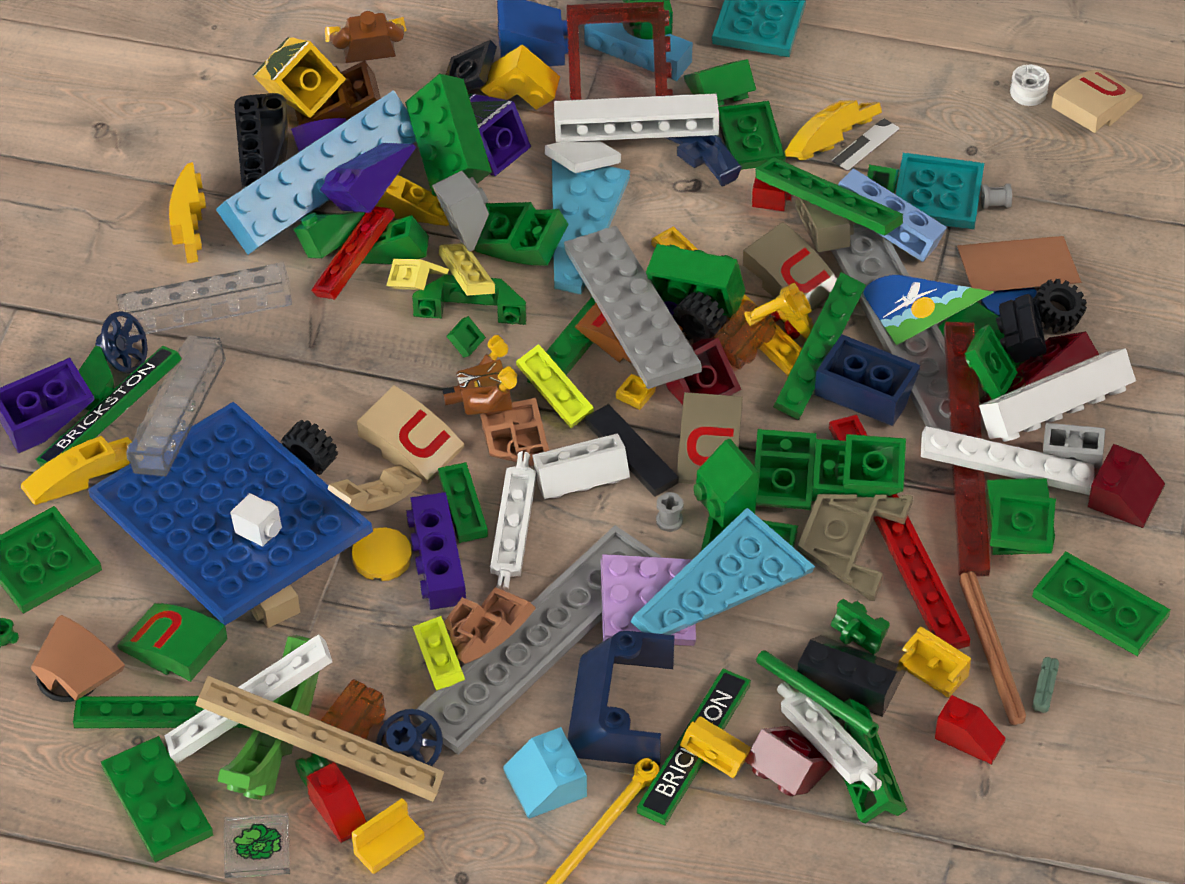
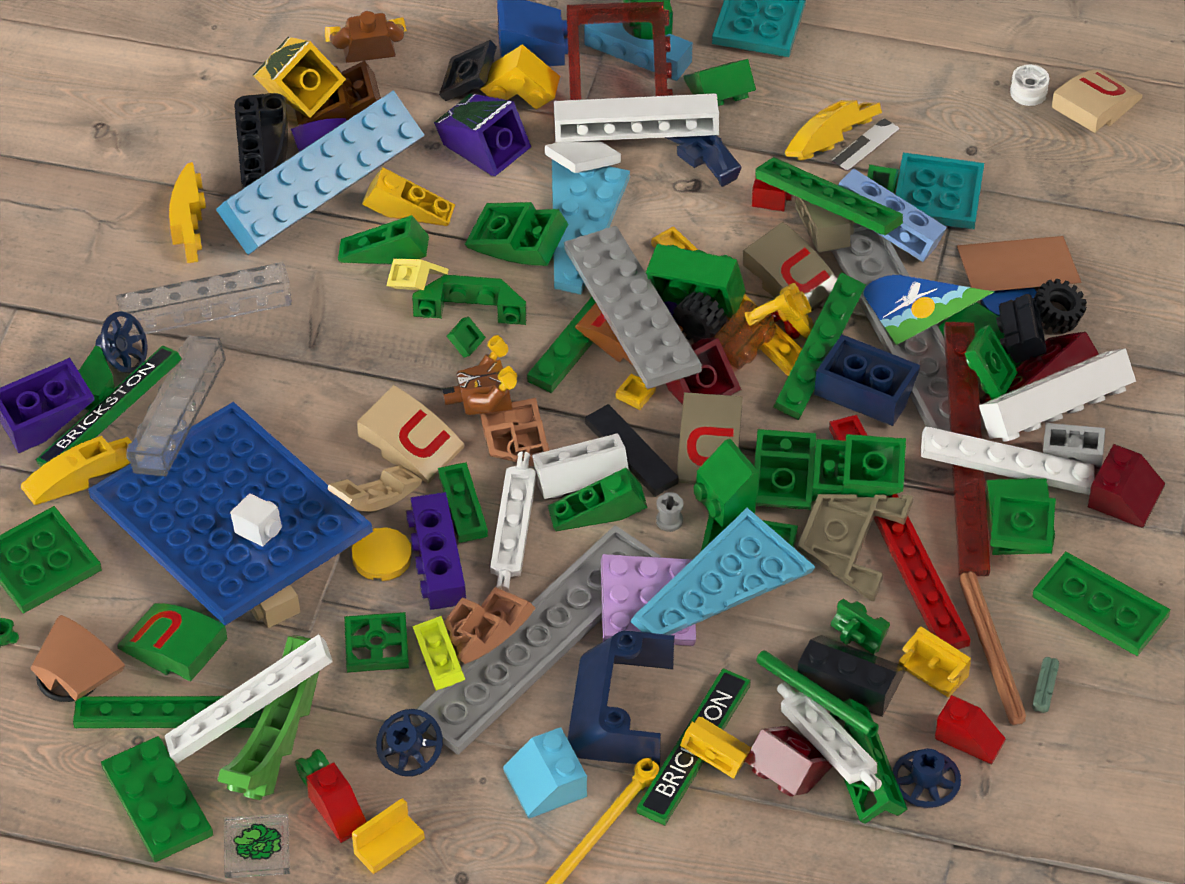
tan plate [195,676,444,802] -> none
black tyre [281,420,338,475] -> none
green slope [294,212,366,259] -> none
red tile [311,206,395,300] -> none
dark purple slope [320,143,416,213] -> none
clear orange brick [320,679,386,740] -> none
green brick [405,73,492,196] -> none
light grey slope [432,171,489,252] -> none
light yellow tile [439,244,495,296] -> none
neon yellow plate [516,344,594,428] -> none
green tile [718,101,786,170] -> none
light grey bush [981,183,1012,209] -> none
none -> green piece [344,612,409,673]
none -> green slope [548,467,648,532]
none -> dark blue wheel [893,748,961,808]

